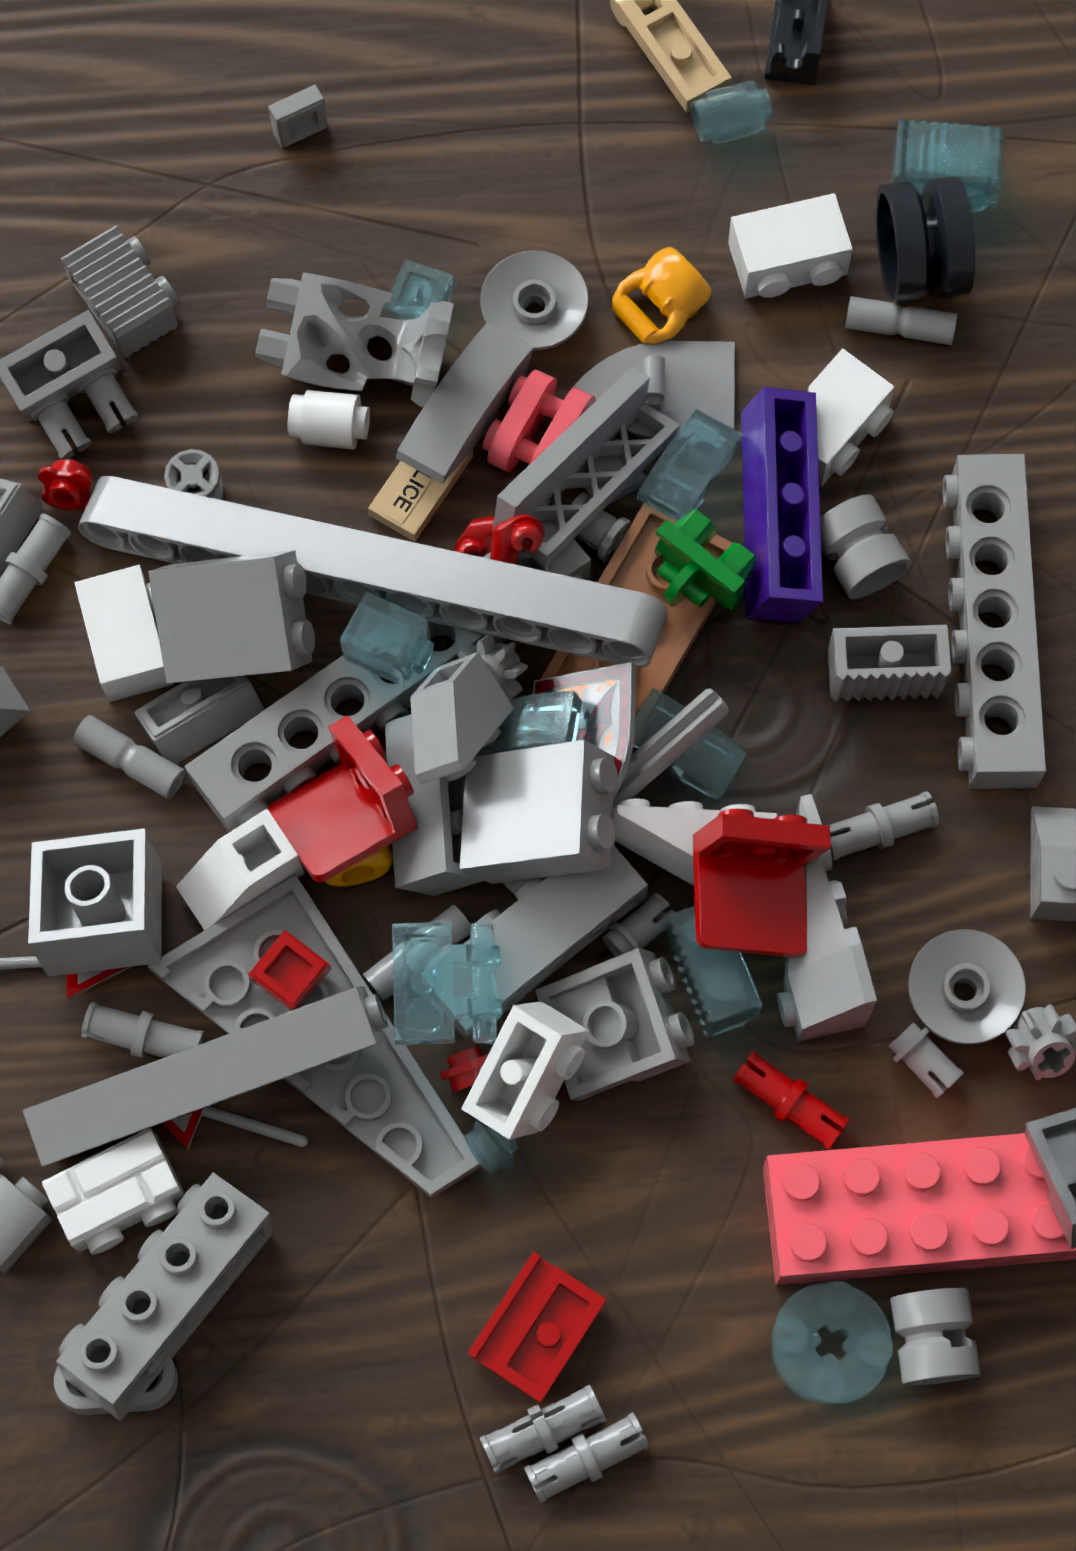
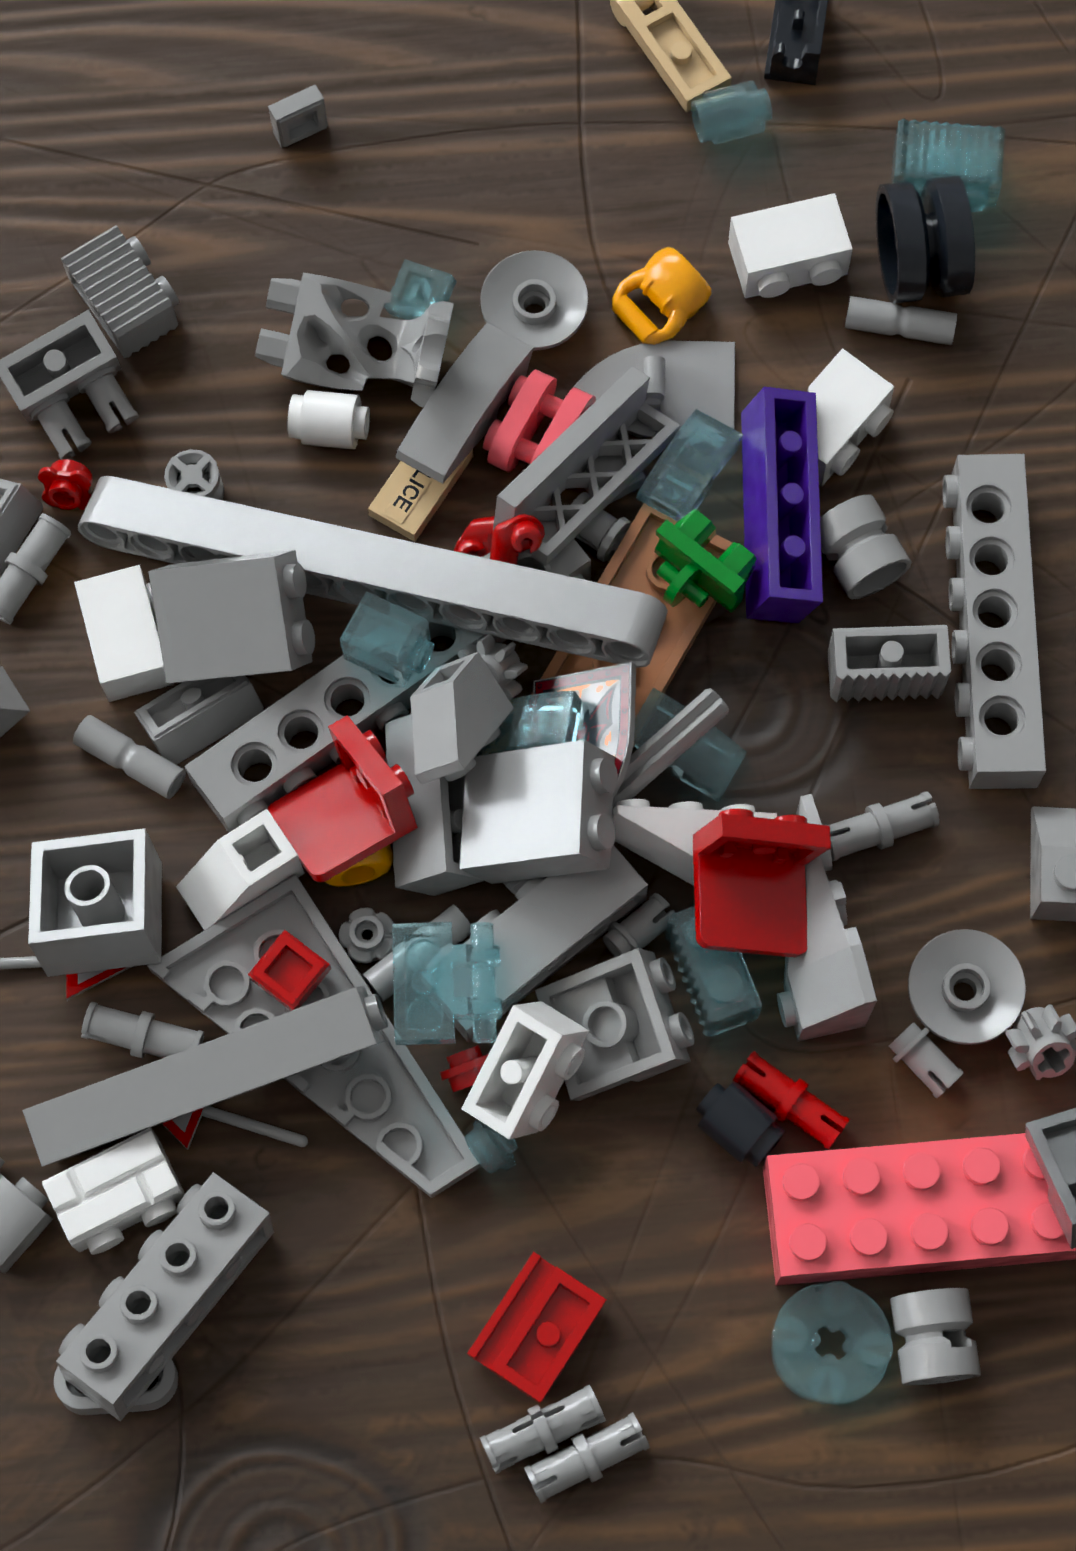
none -> light grey plate [339,907,395,964]
none -> black brick [696,1081,786,1168]

